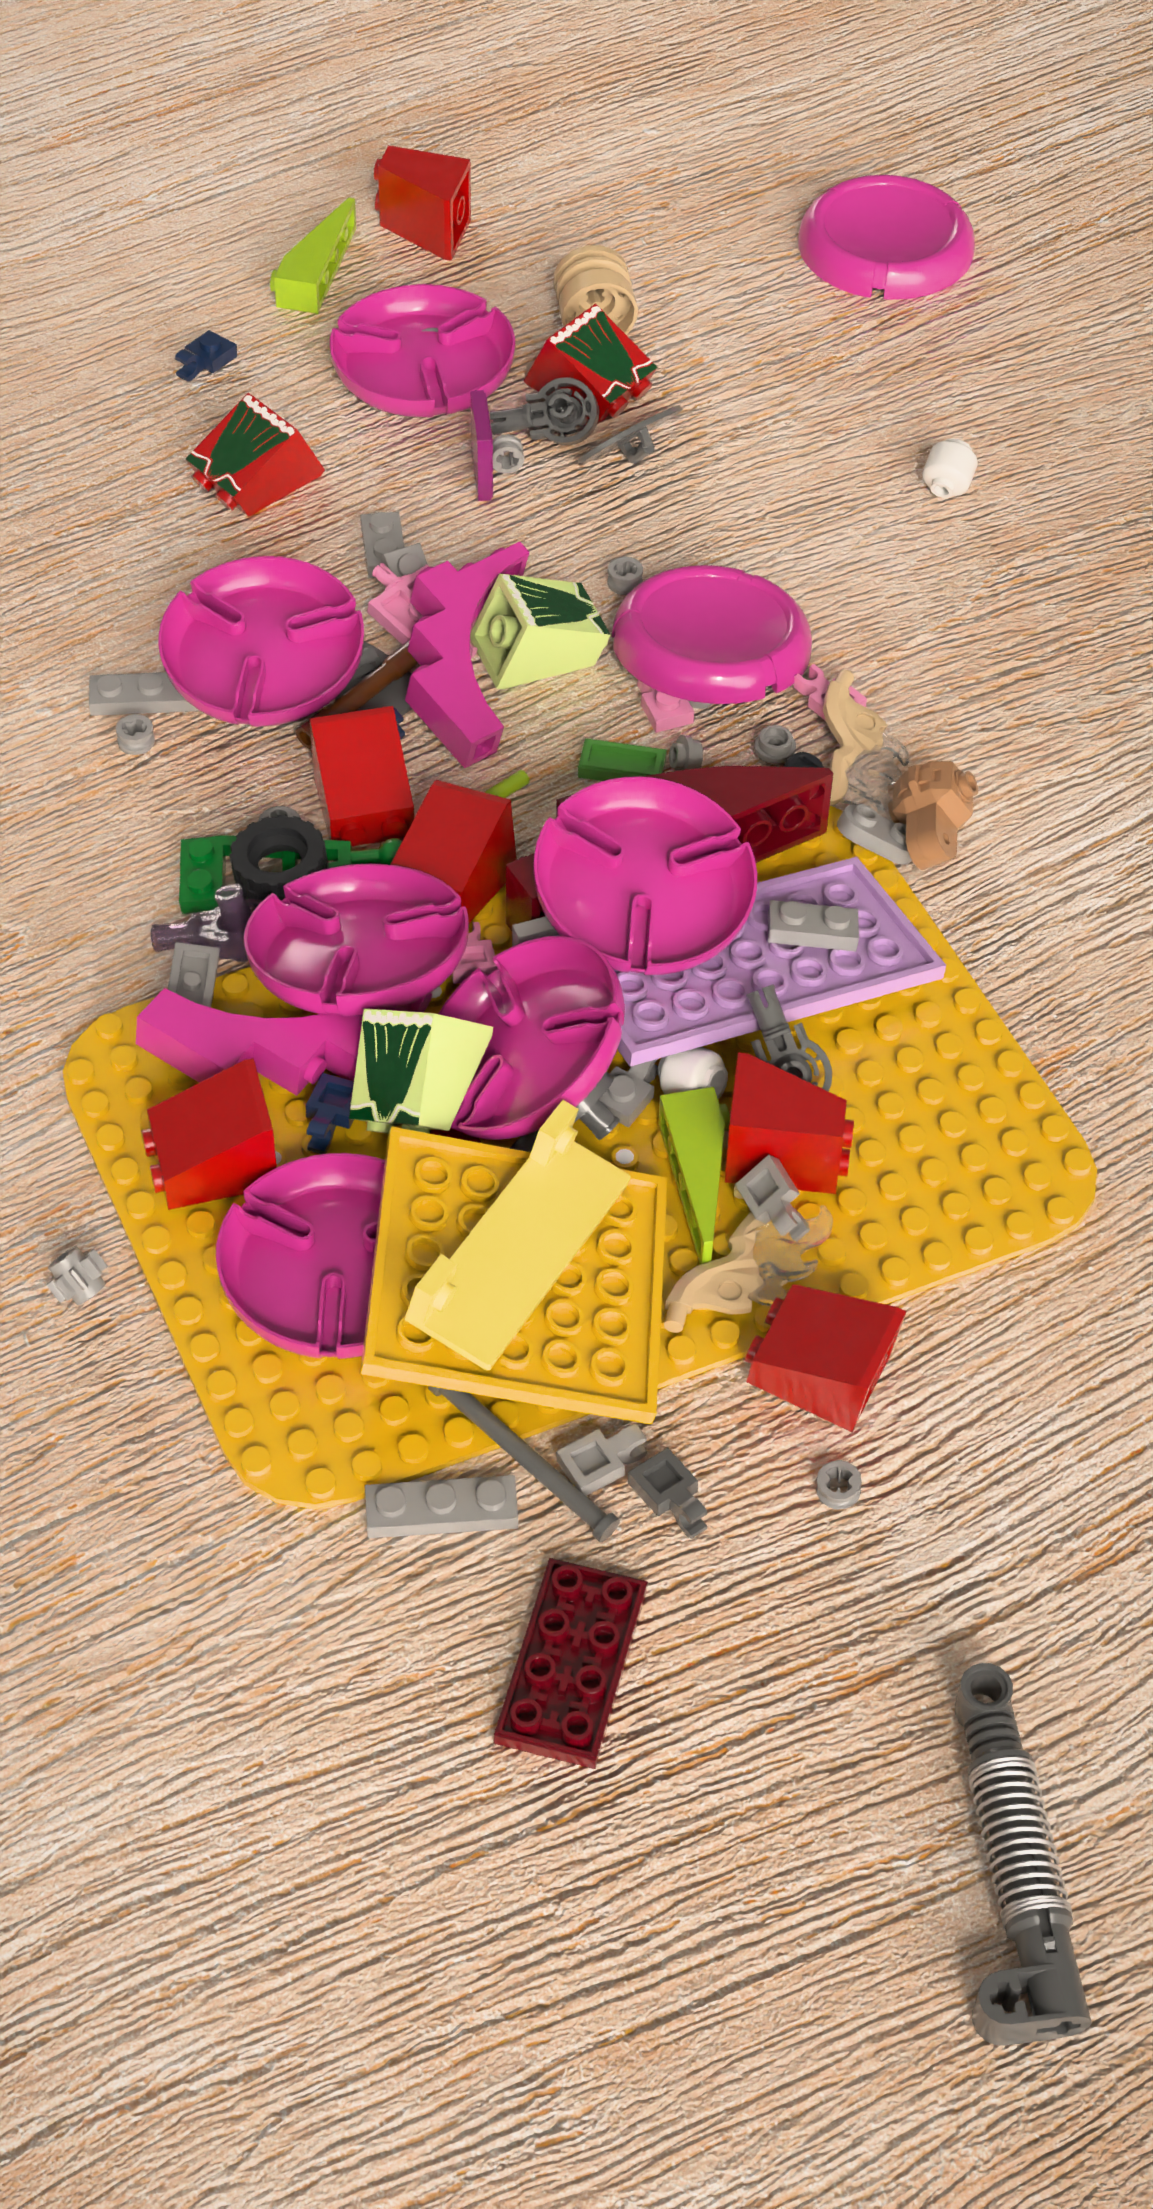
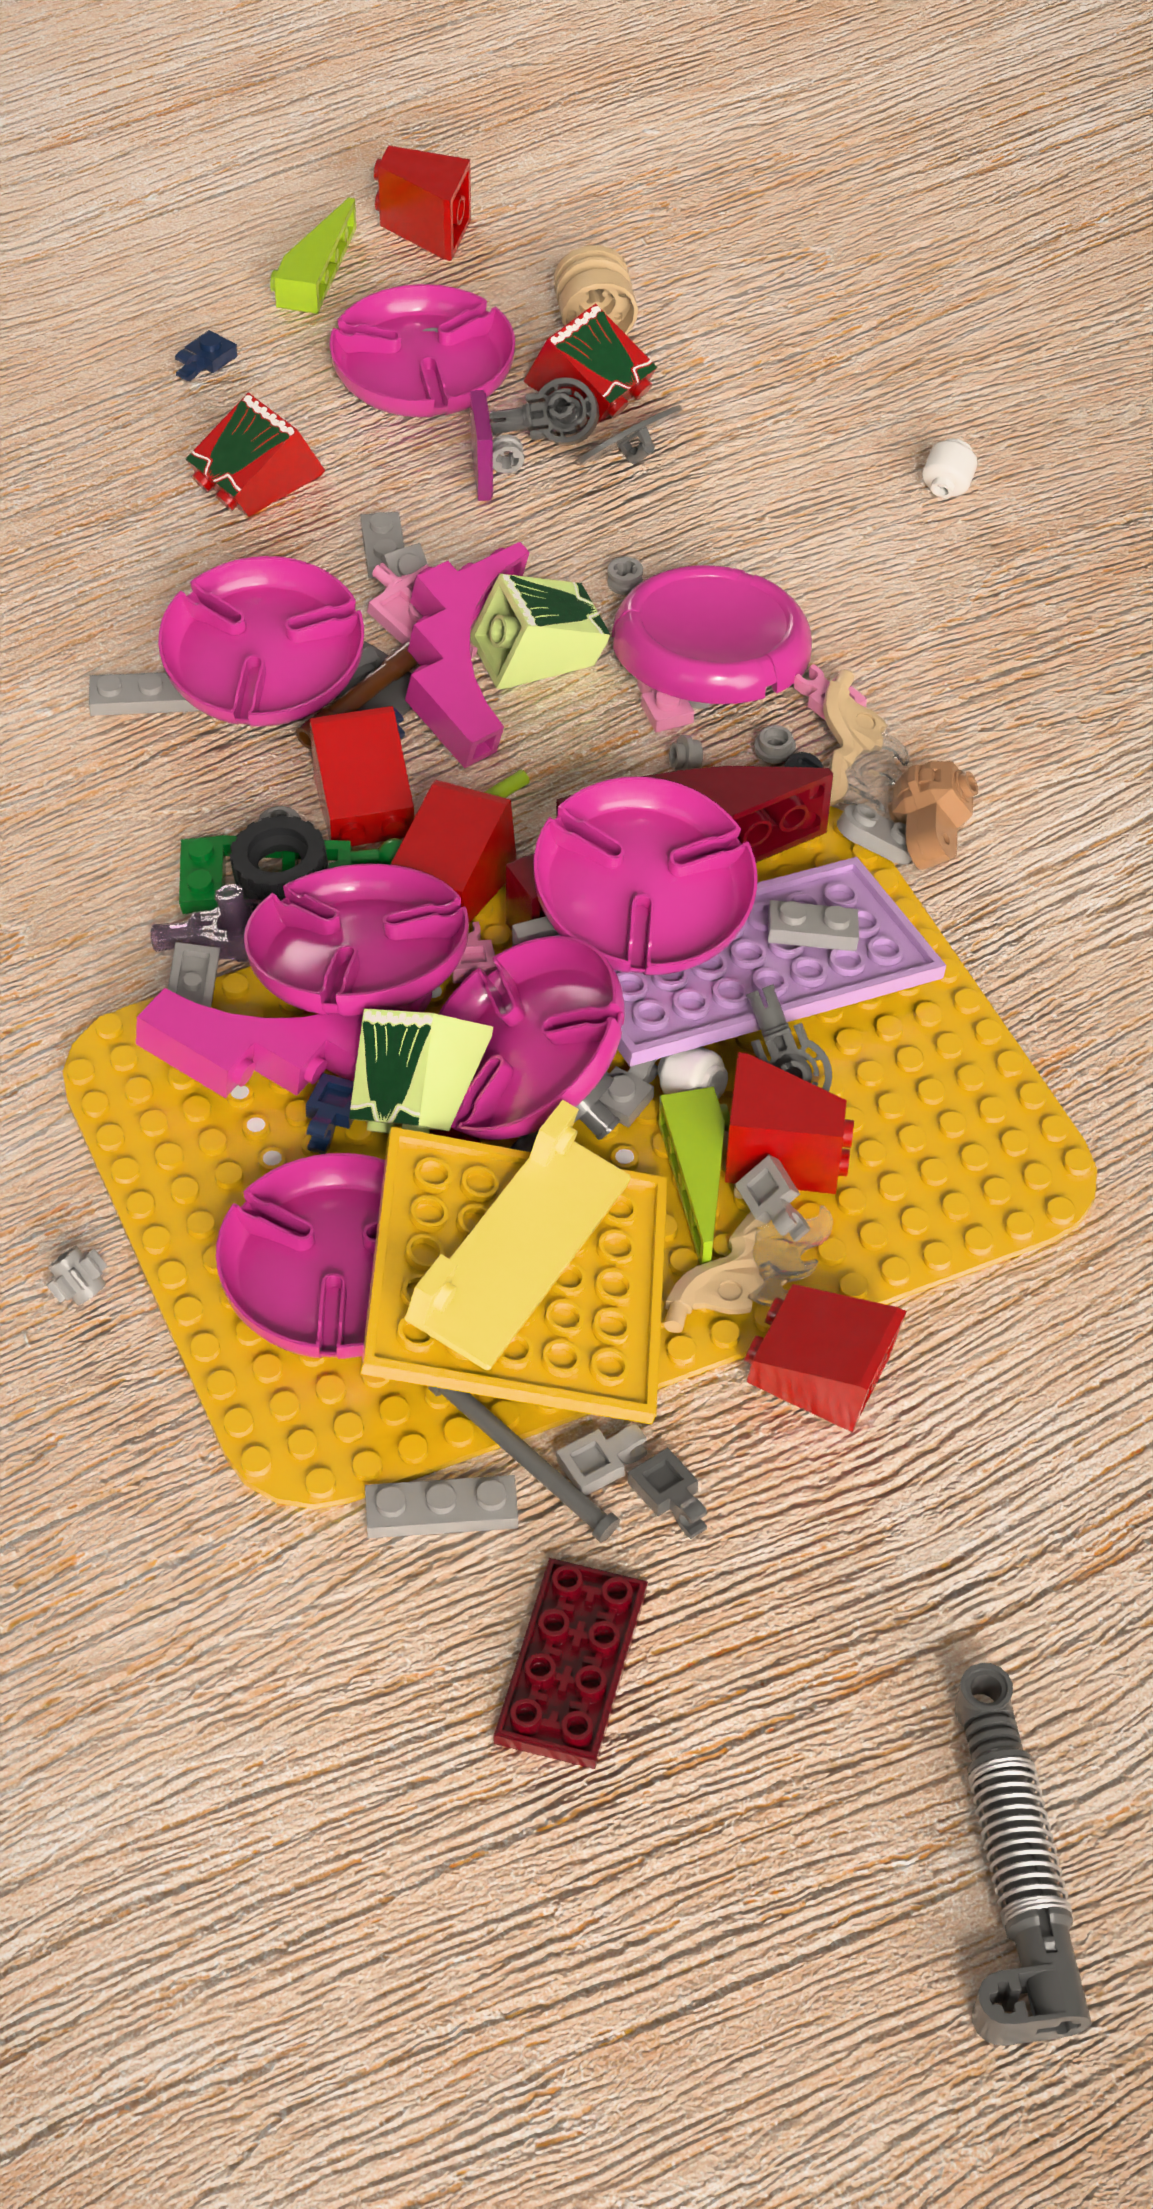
light grey bush [116,714,155,755] -> none
red slope [141,1058,277,1210] -> none
bright green tile [578,738,667,781] -> none
dark pink piece [798,175,975,300] -> none
light grey bush [816,1460,862,1510] -> none

